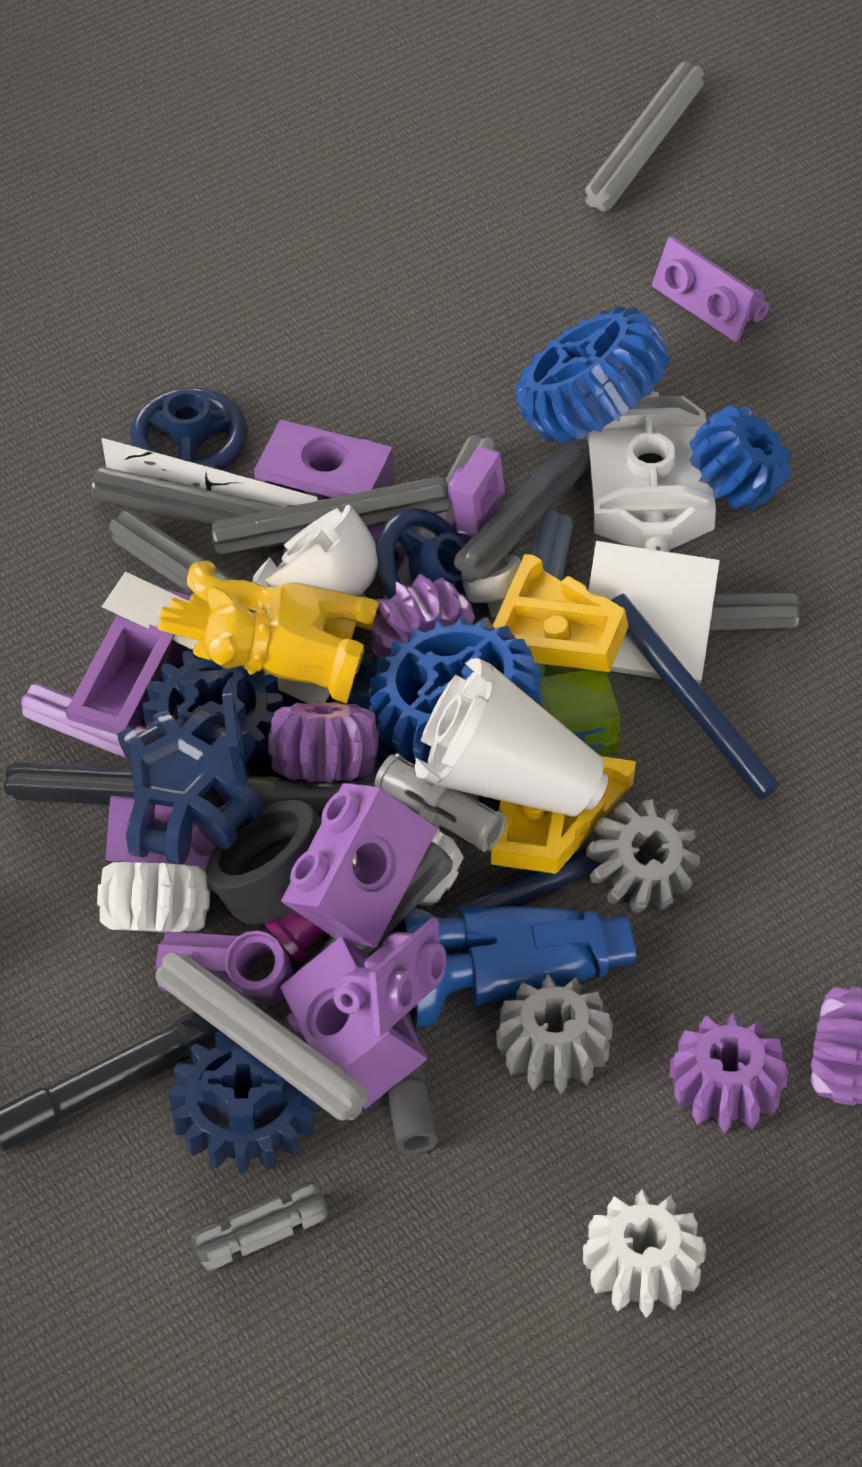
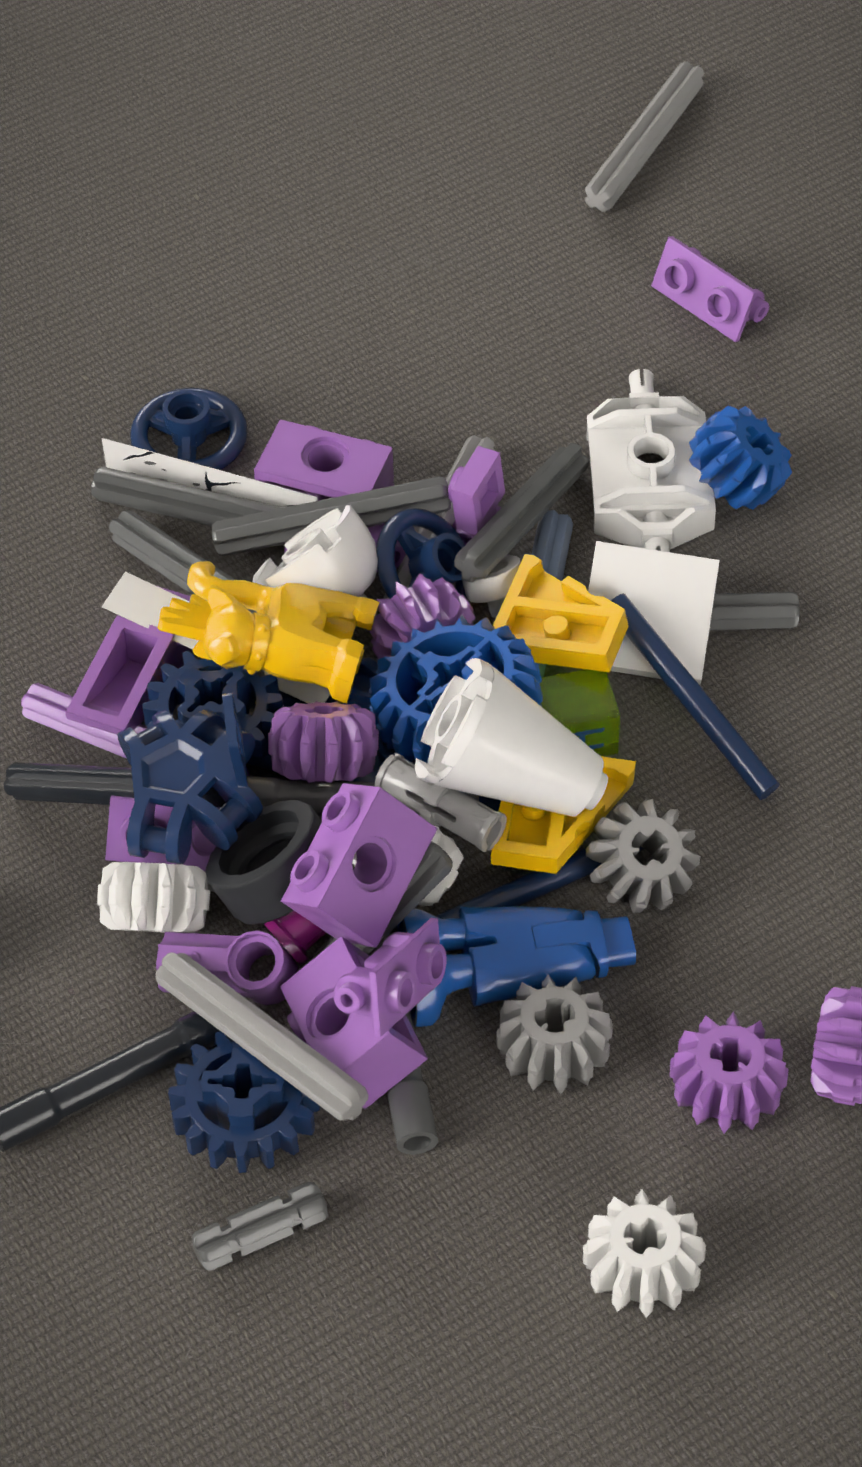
blue gear [514,307,670,443] -> none

